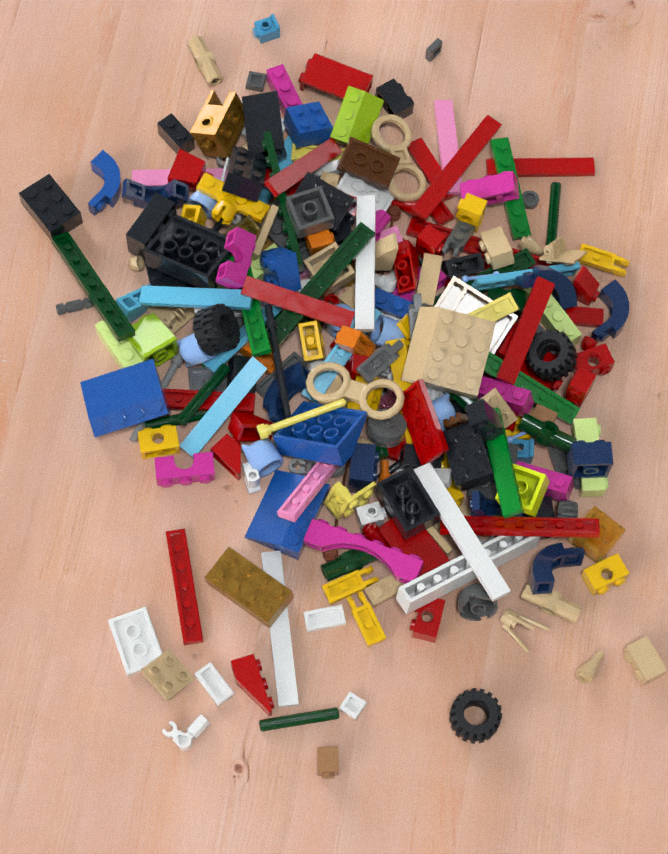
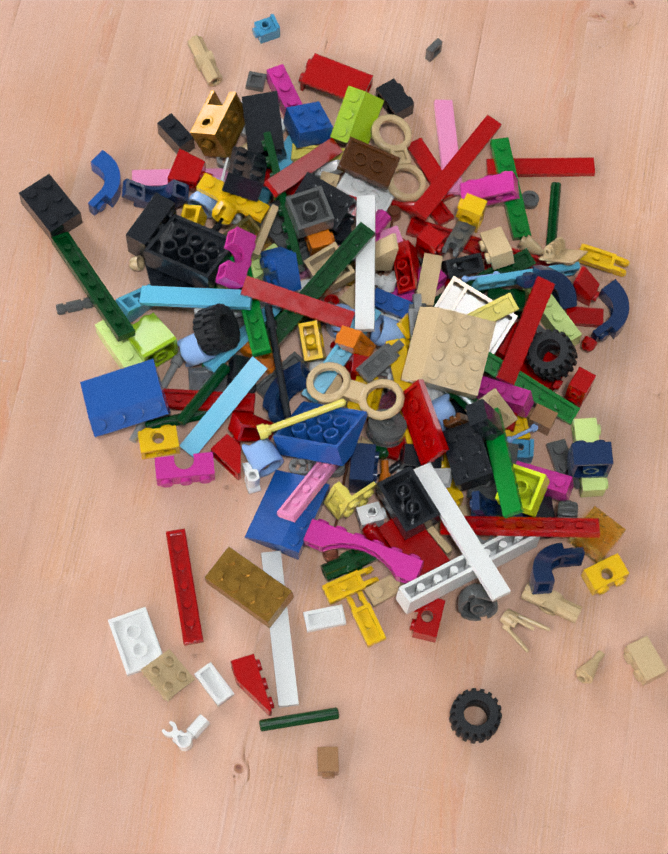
tan hinge [146,306,195,334] -> none
white tile [339,692,367,720] -> none
dark green piece [518,413,577,453] -> none
red brick [573,343,615,375] -> none

